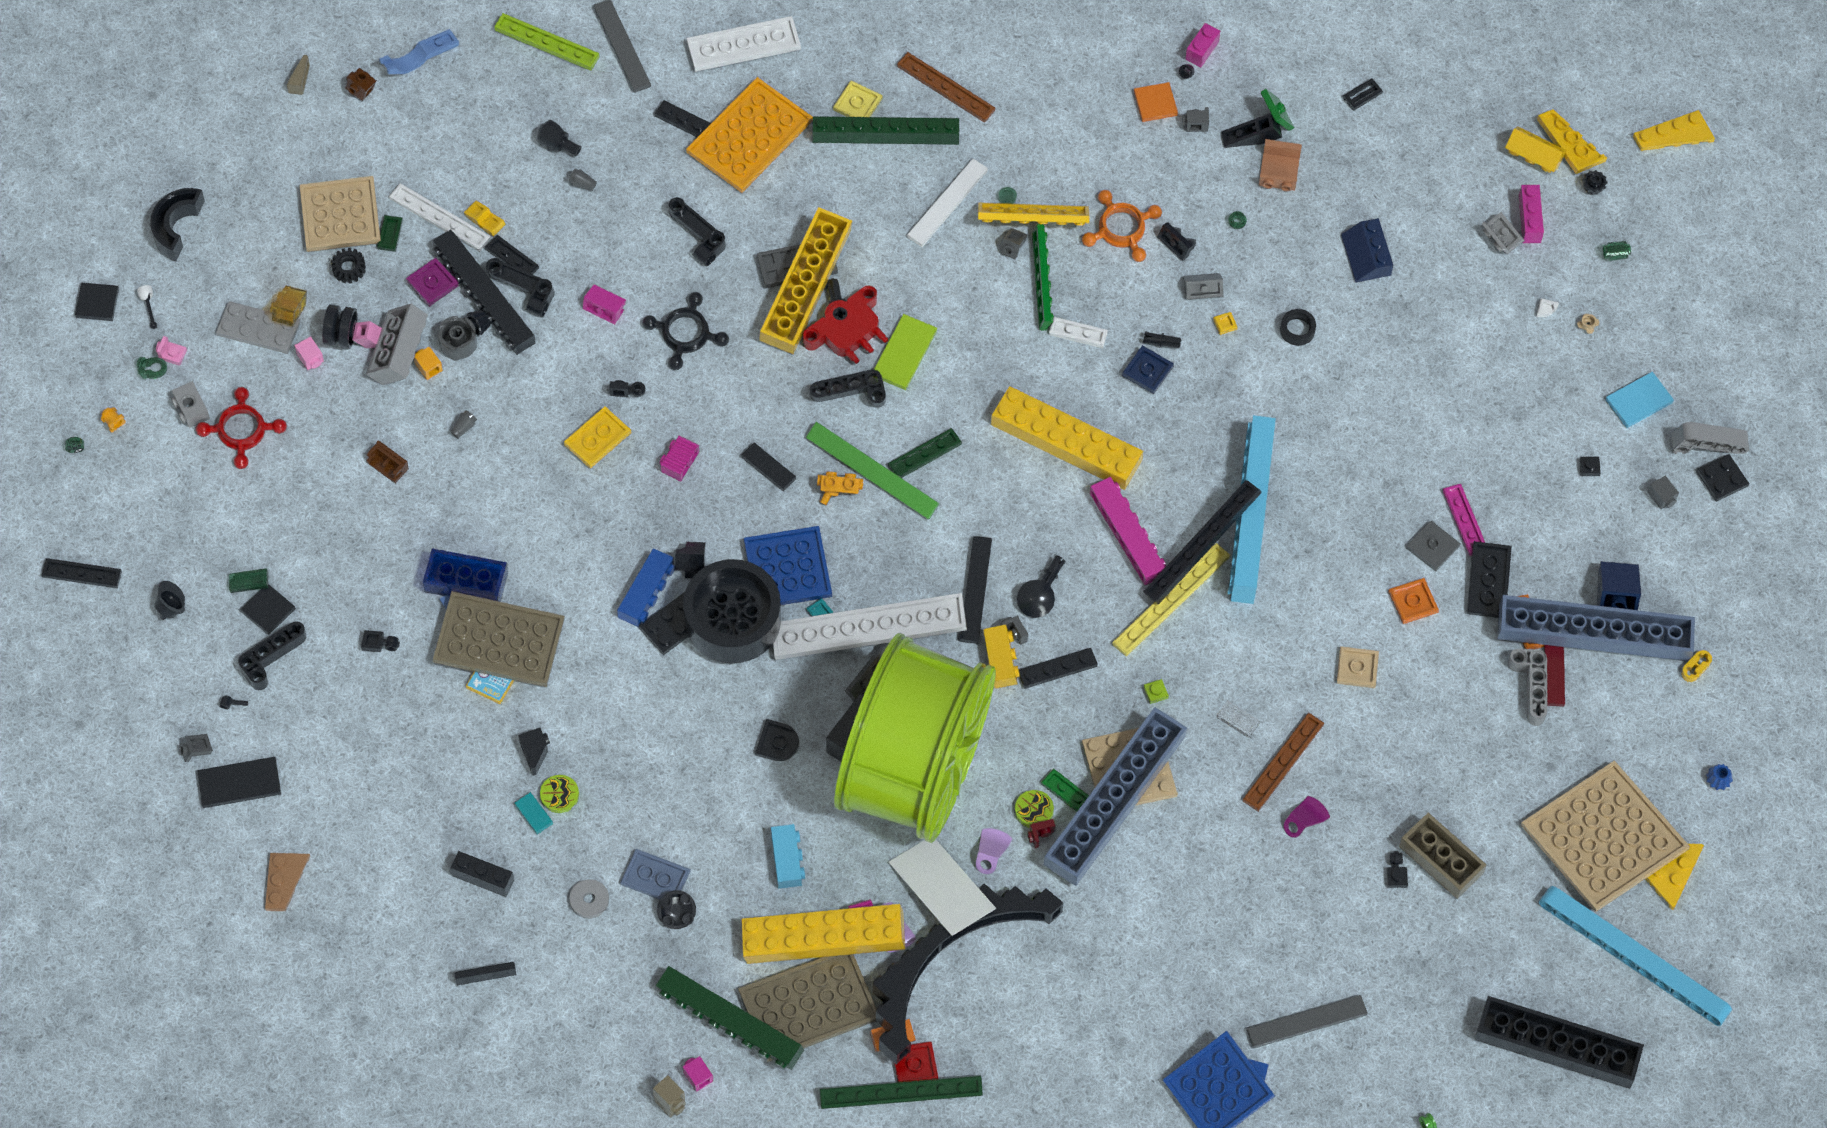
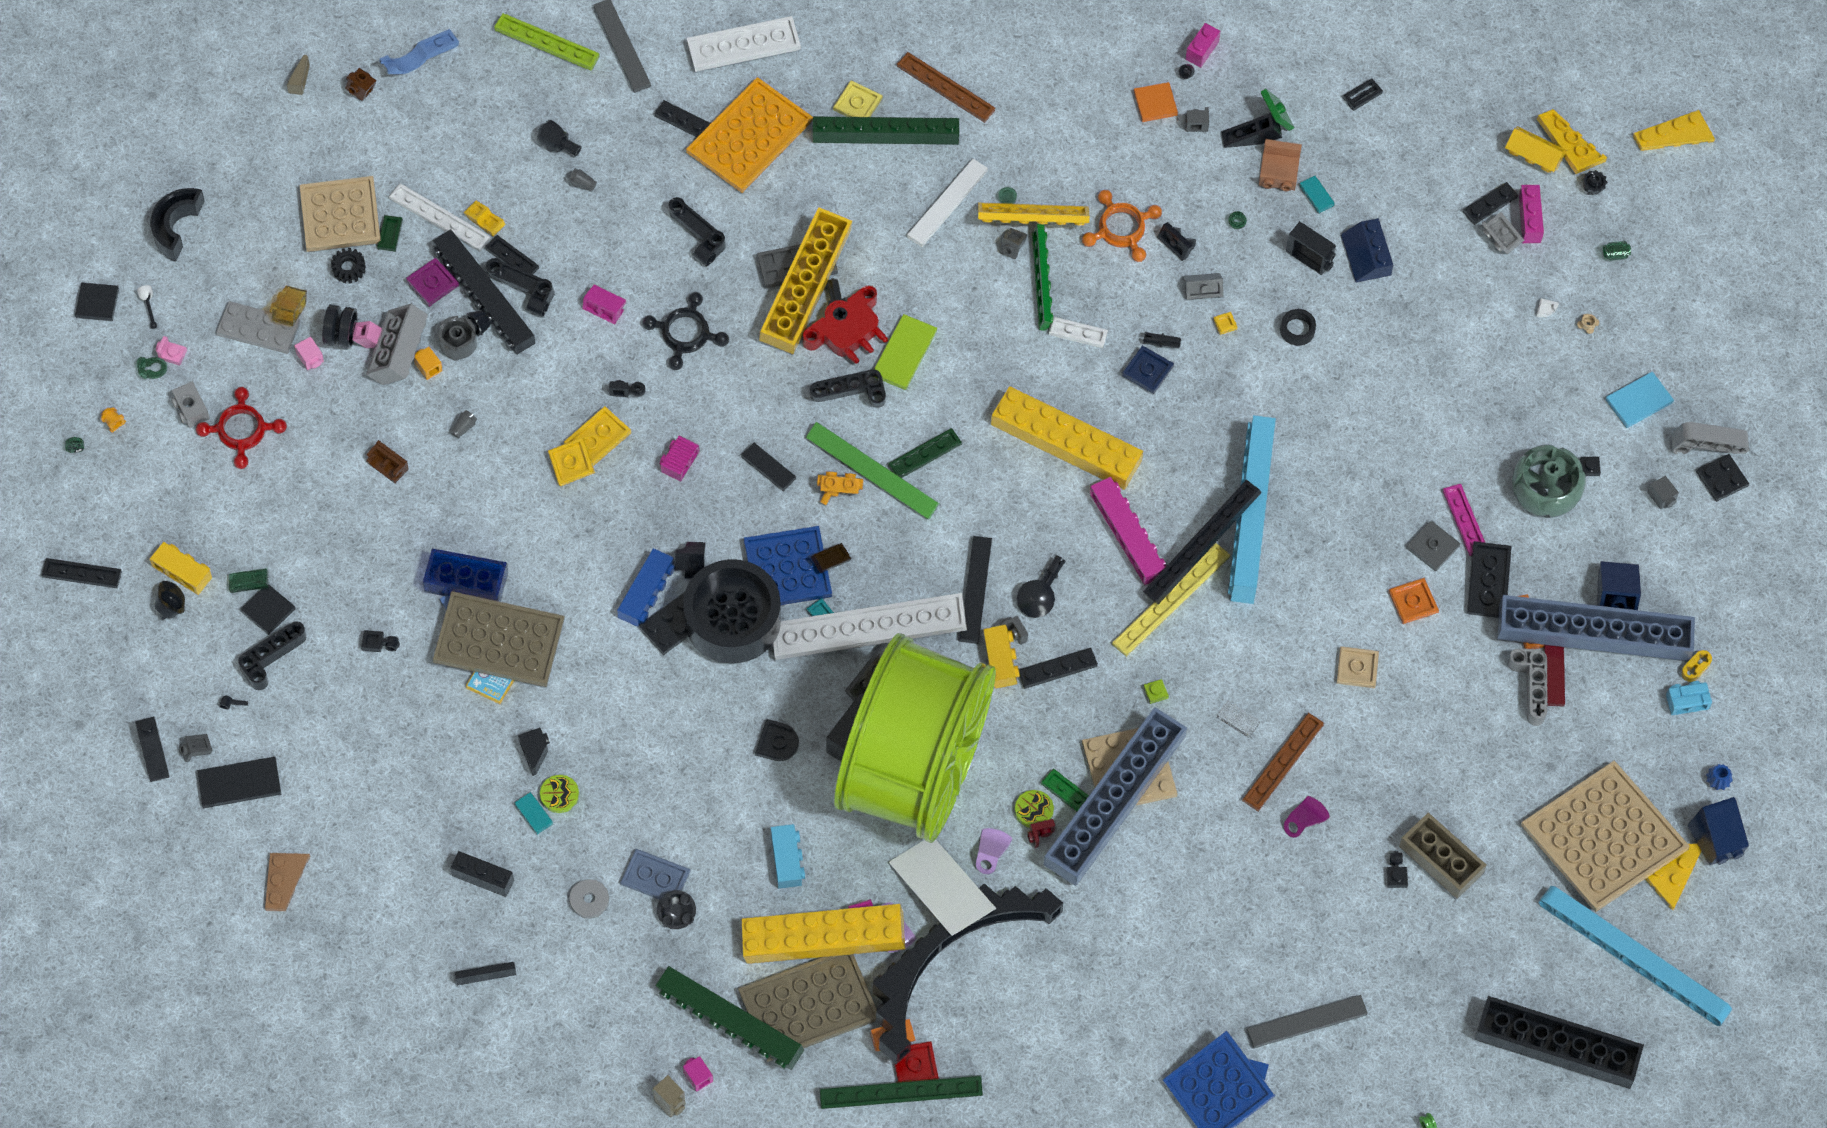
none -> black slope [135,716,170,782]
none -> yellow brick [150,541,212,595]
none -> yellow tile [548,437,595,486]
none -> dark brown tile [811,543,852,573]
none -> black window [1286,221,1336,275]
none -> teal tile [1299,175,1335,214]
none -> black plate [1463,182,1518,225]
none -> sand green wheel [1512,445,1586,517]
none -> medium azure brick [1666,681,1712,715]
none -> dark blue slope [1687,797,1749,865]

